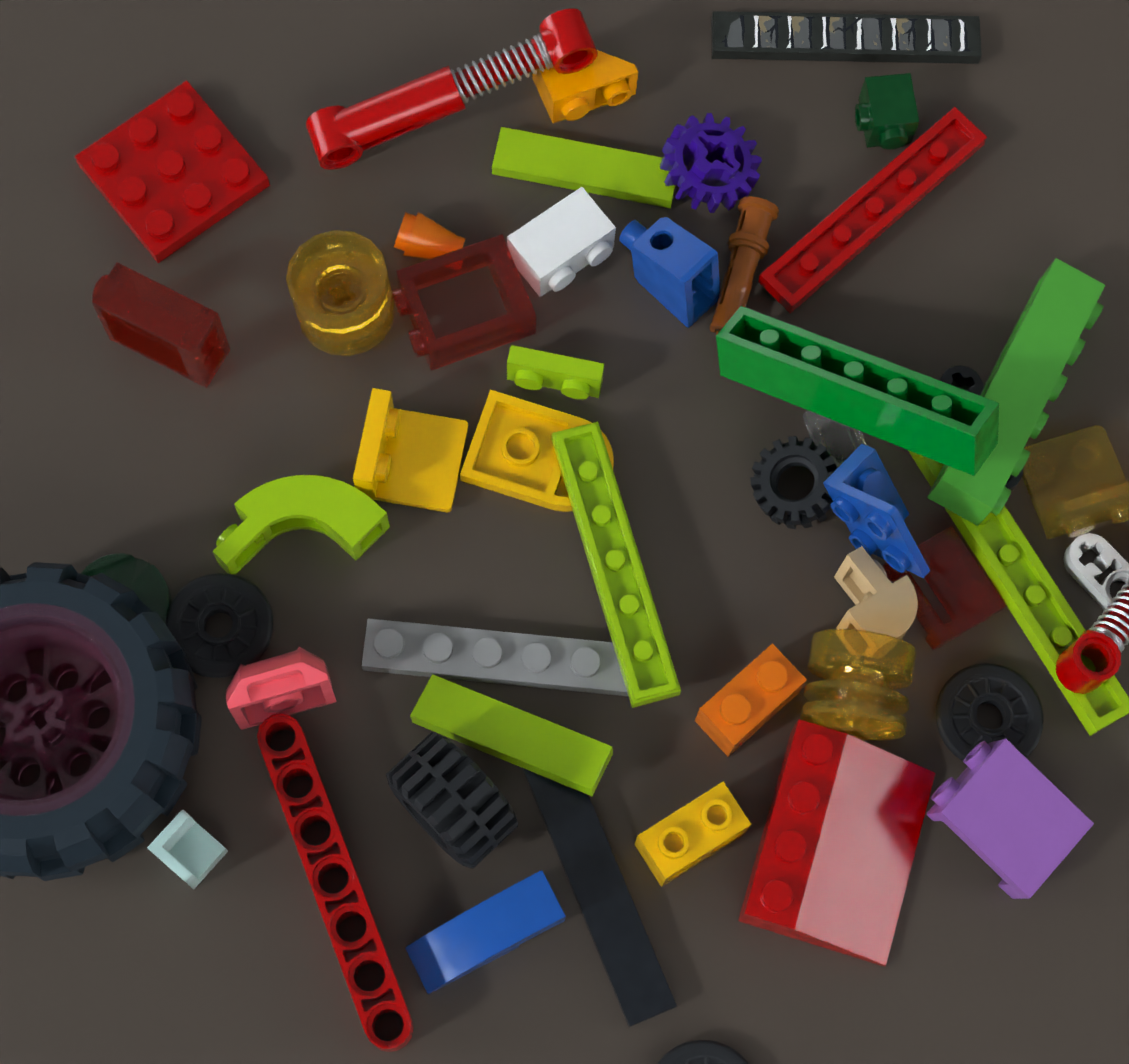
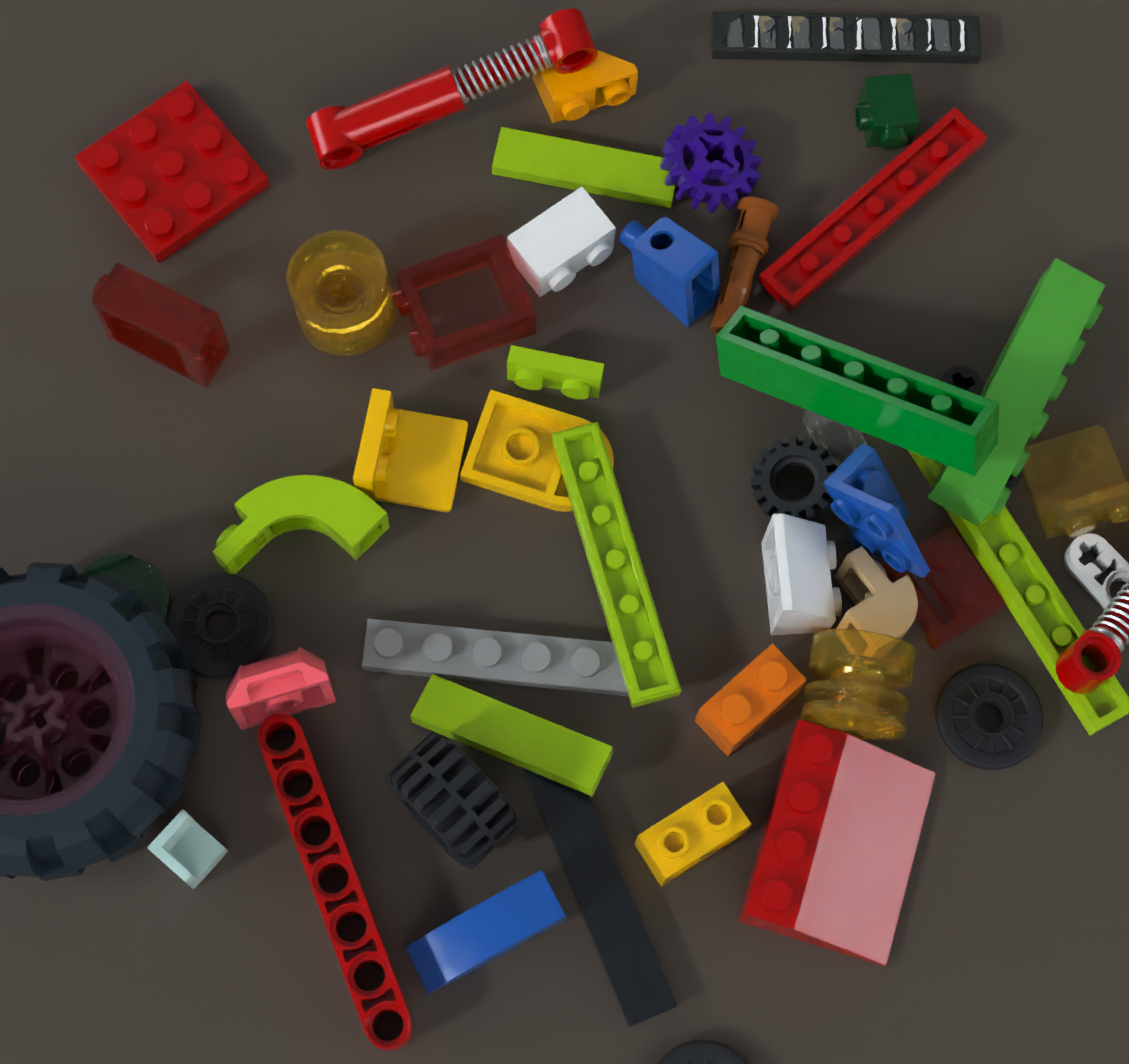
orange cone [394,212,466,264] -> none
medium lavender panel [926,739,1094,899] -> none
none -> white slope [761,513,842,636]

